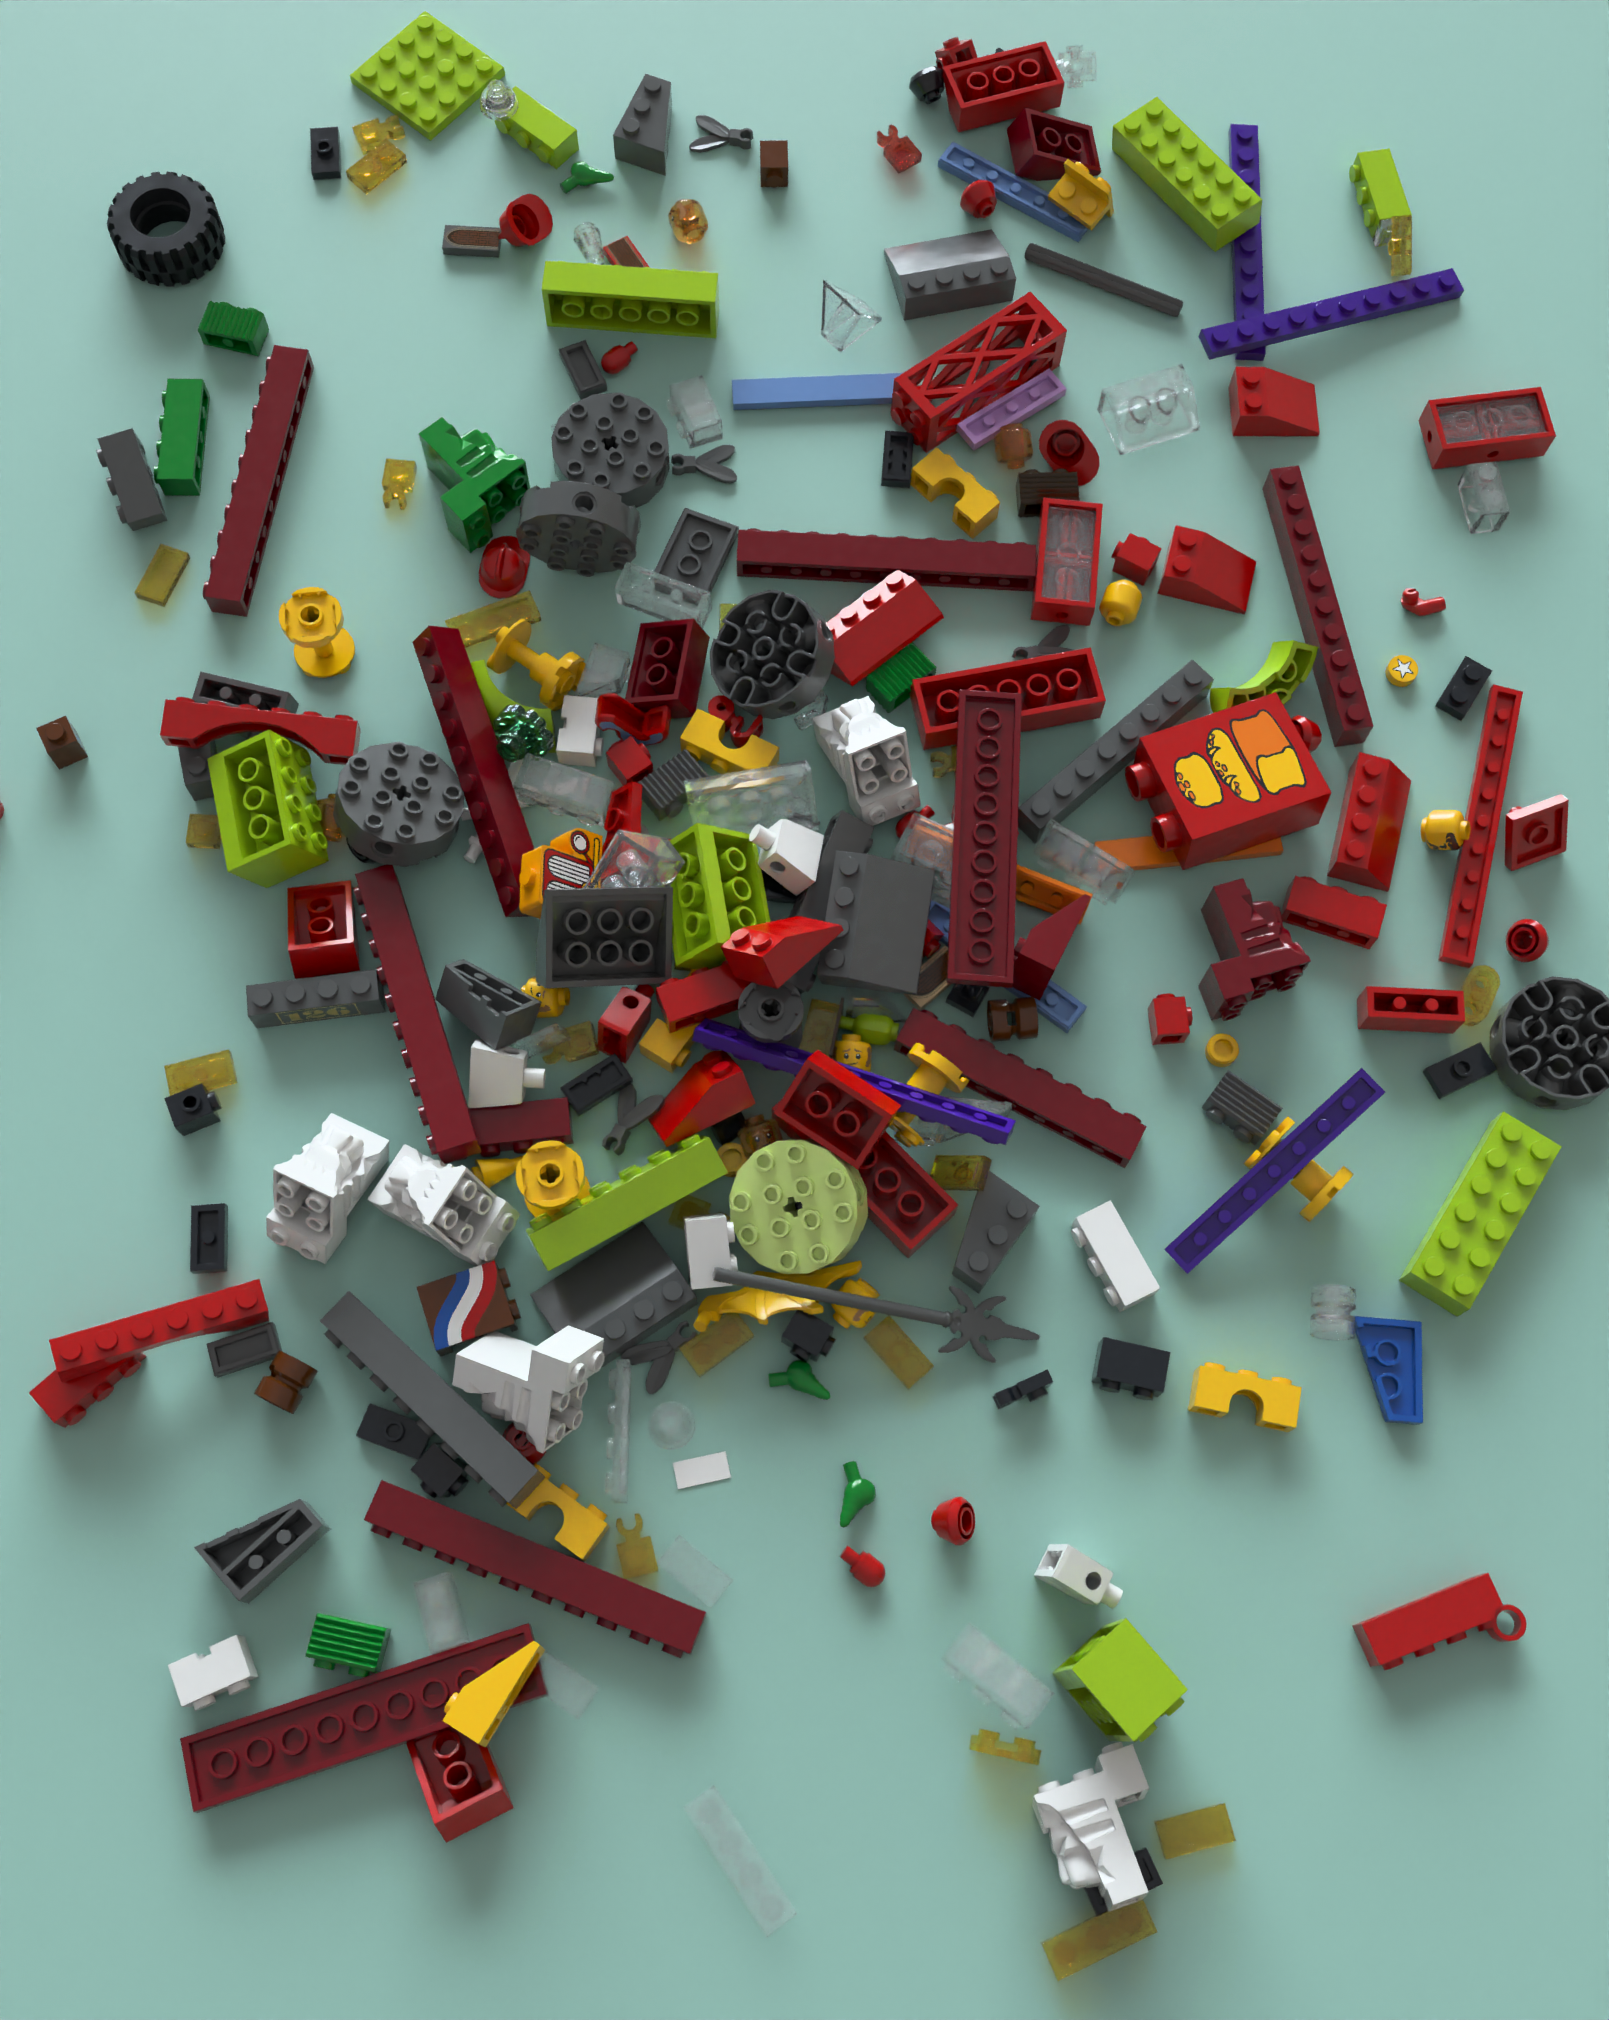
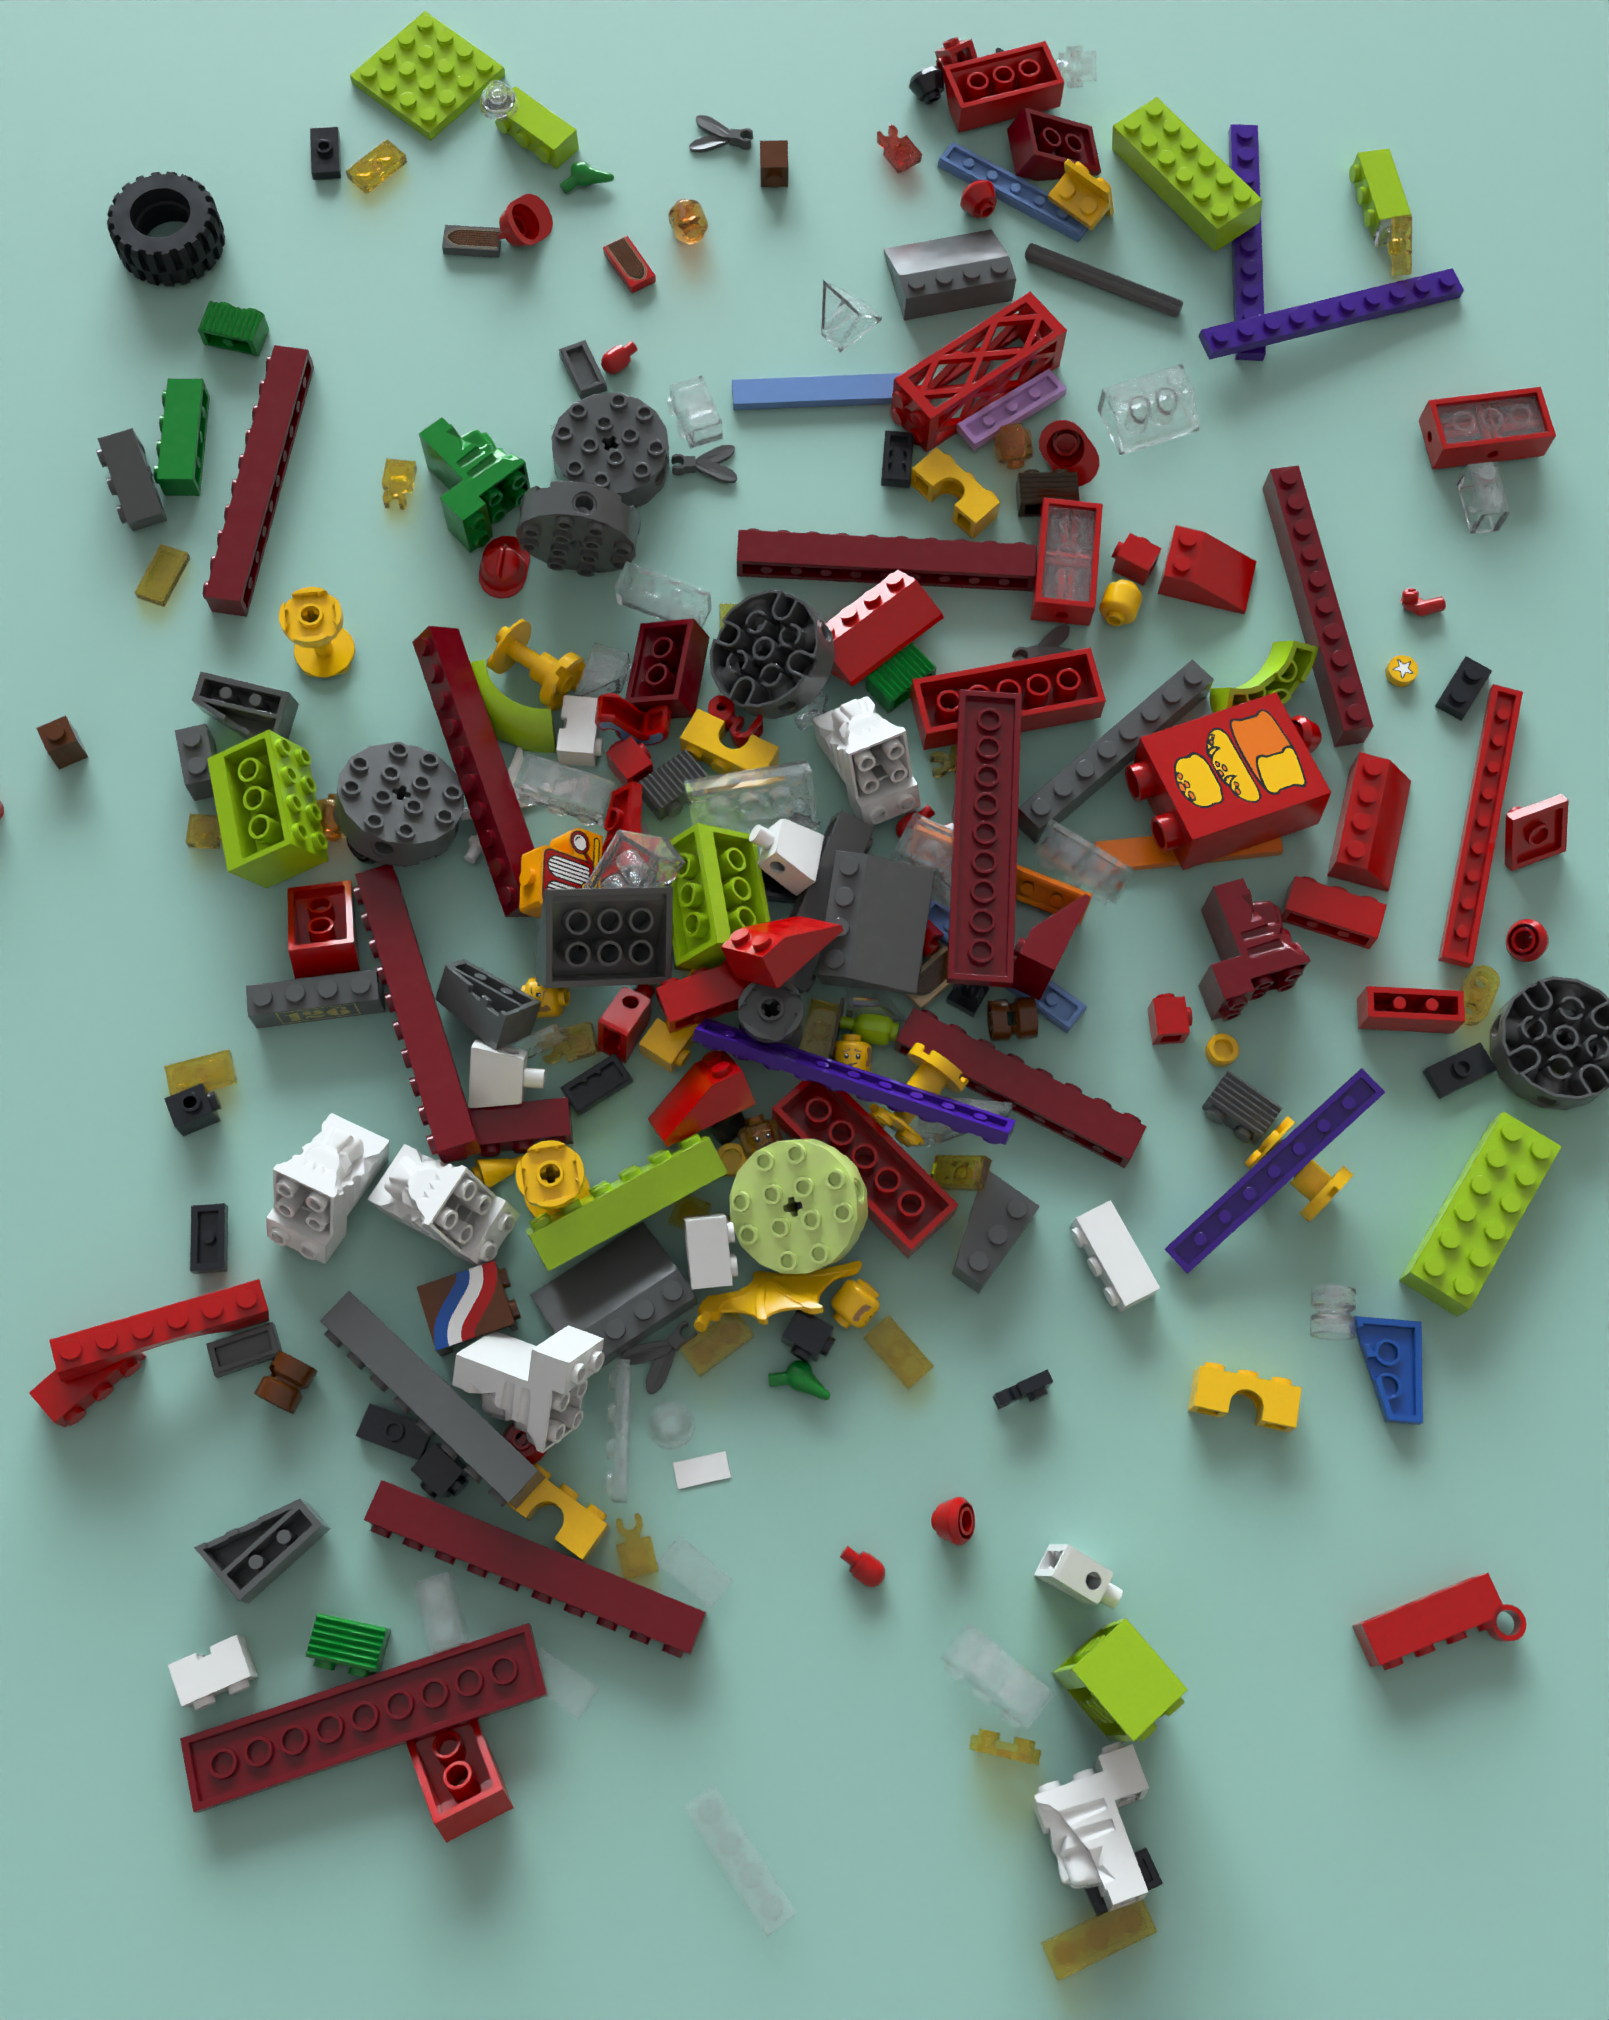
red arch [160,697,361,765] -> none
clear yellow plate [352,115,405,155] -> none
yellow slope [442,1641,545,1748] -> none
clear yellow plate [445,590,541,648] -> none
clear green plant [493,704,554,763] -> none
lime brick [541,261,719,339] -> none
clear cone [573,222,605,265] -> none
dark grey piece [602,1083,664,1156] -> none
dark grey wedge [613,74,672,176] -> none
dark grey tile [650,508,739,604] -> none
dark grey piece [713,1267,1040,1363] -> none
red brick [774,1050,902,1170] -> none
green animal [840,1461,876,1528] -> none
black brick [1091,1337,1170,1400] -> none
clear yellow tile [1154,1803,1236,1859] -> none
red slope [1228,367,1320,436] -> none
yellow head [1421,810,1471,850] -> none

